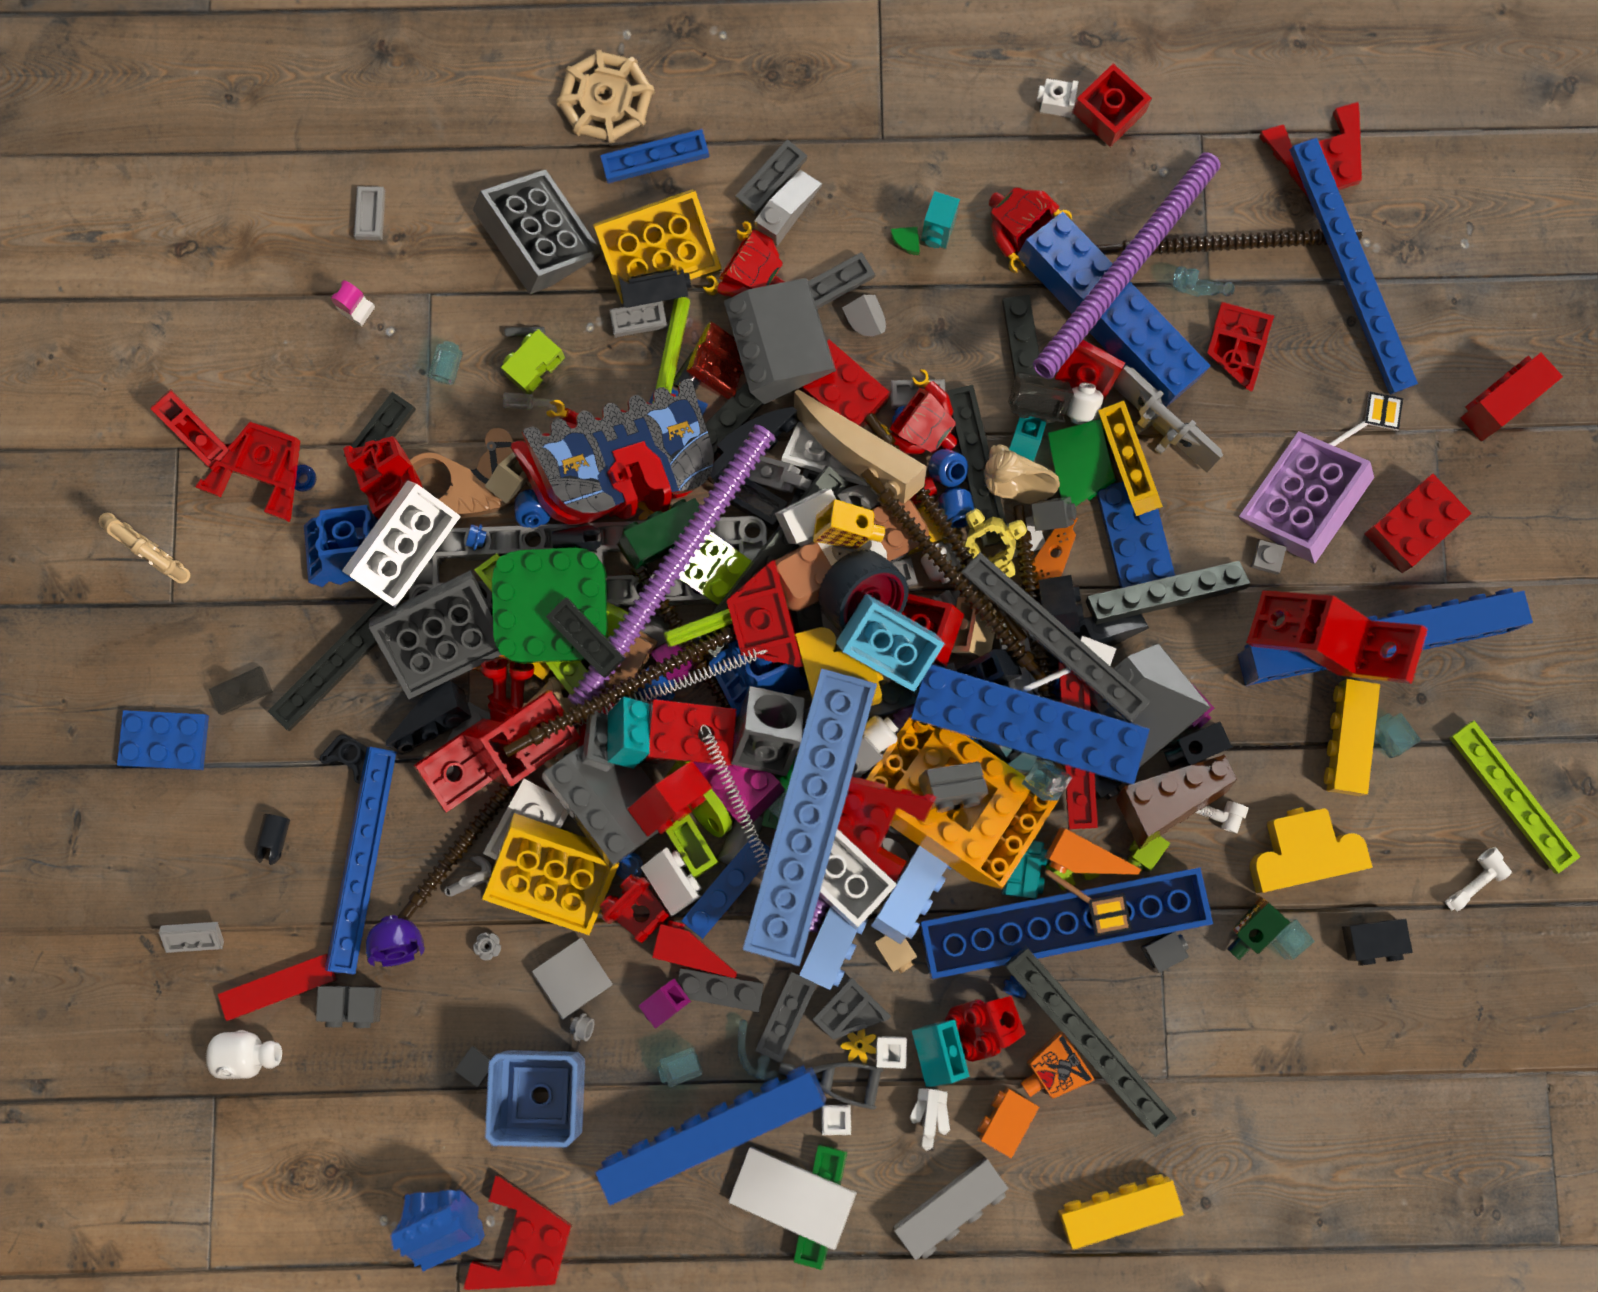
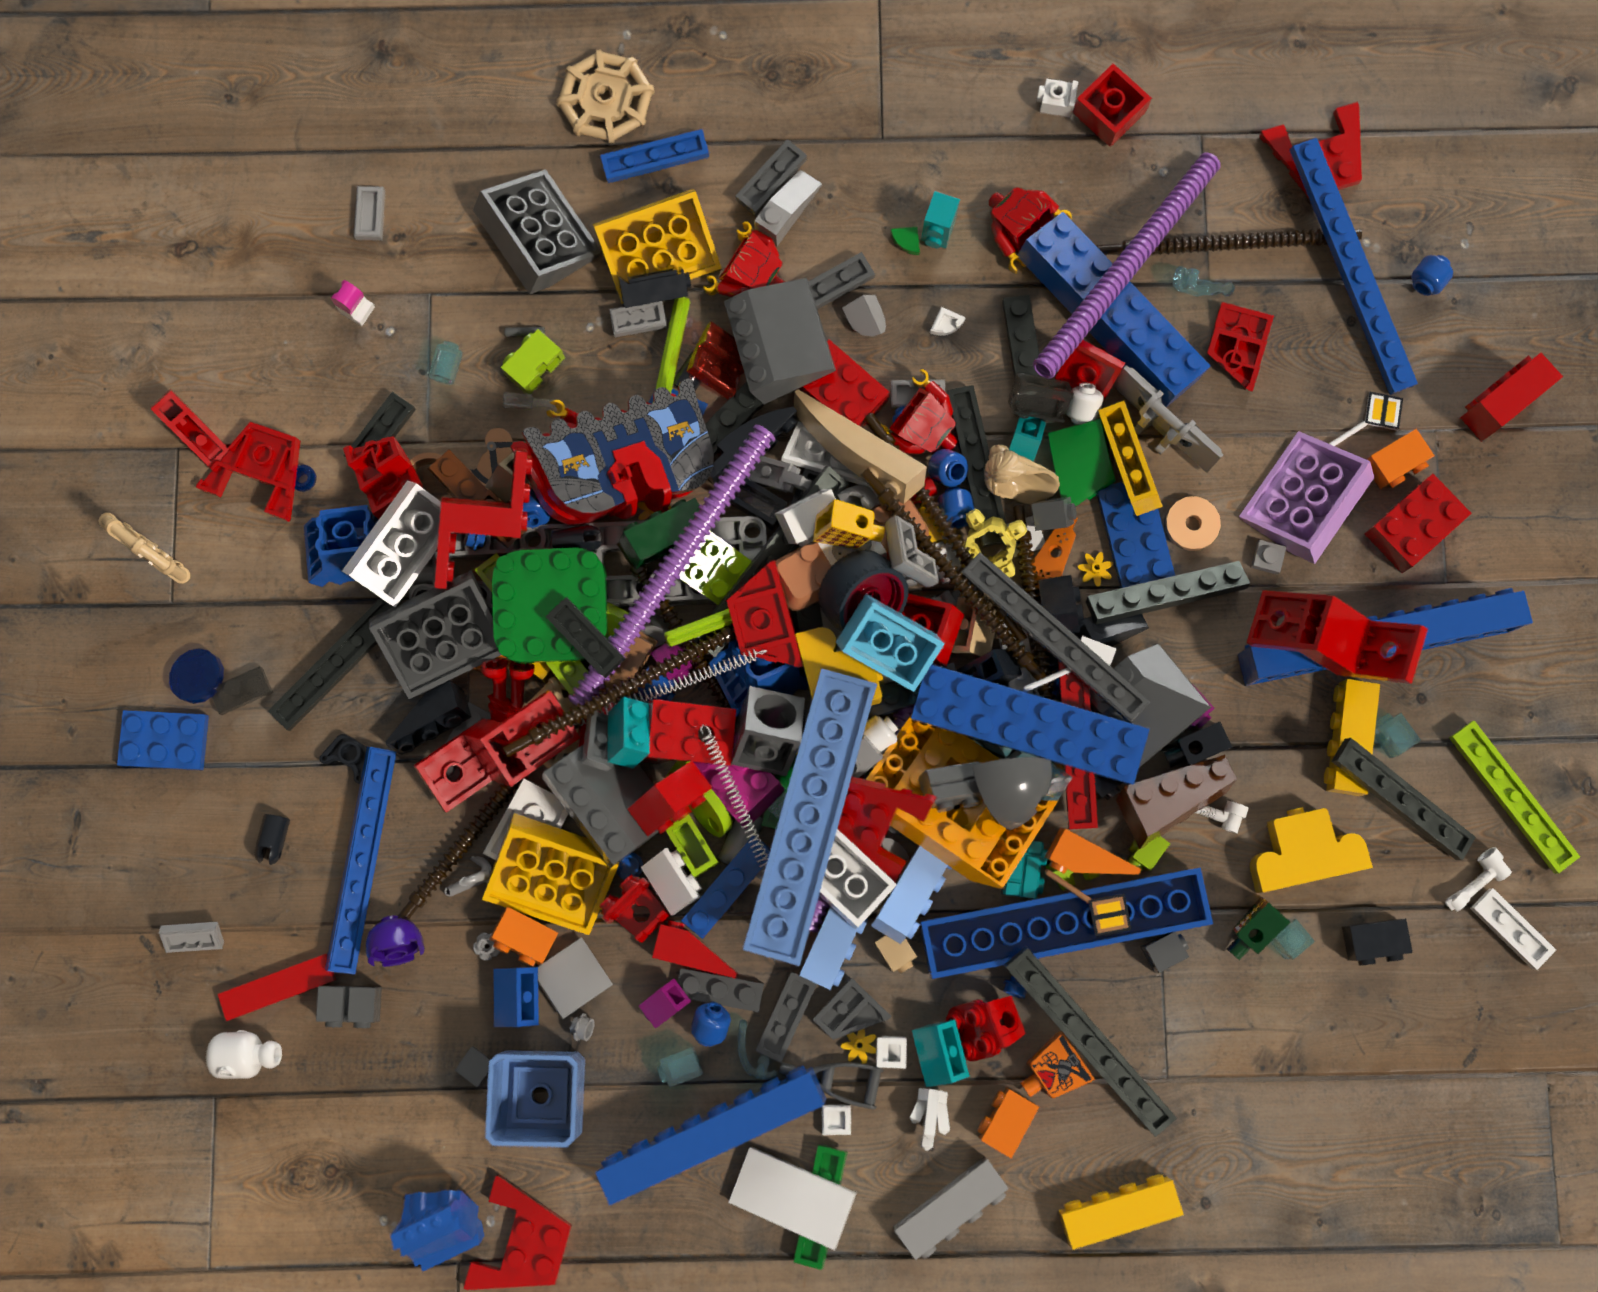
none -> clear blue tile [169,648,224,704]
none -> reddish brown slope [428,449,528,548]
none -> red bracket [435,448,533,589]
none -> orange brick [489,907,558,967]
none -> blue brick [493,967,539,1027]
none -> blue head [691,1002,731,1047]
none -> light grey brick [885,515,939,587]
none -> white tile [930,307,966,336]
none -> dark grey brick [973,757,1052,830]
none -> yellow plant [1078,552,1113,587]
none -> light nougat tile [1165,496,1221,551]
none -> pearl dark grey plate [1331,738,1476,860]
none -> orange brick [1366,428,1435,490]
none -> blue head [1411,255,1453,296]
none -> white plate [1470,888,1556,970]

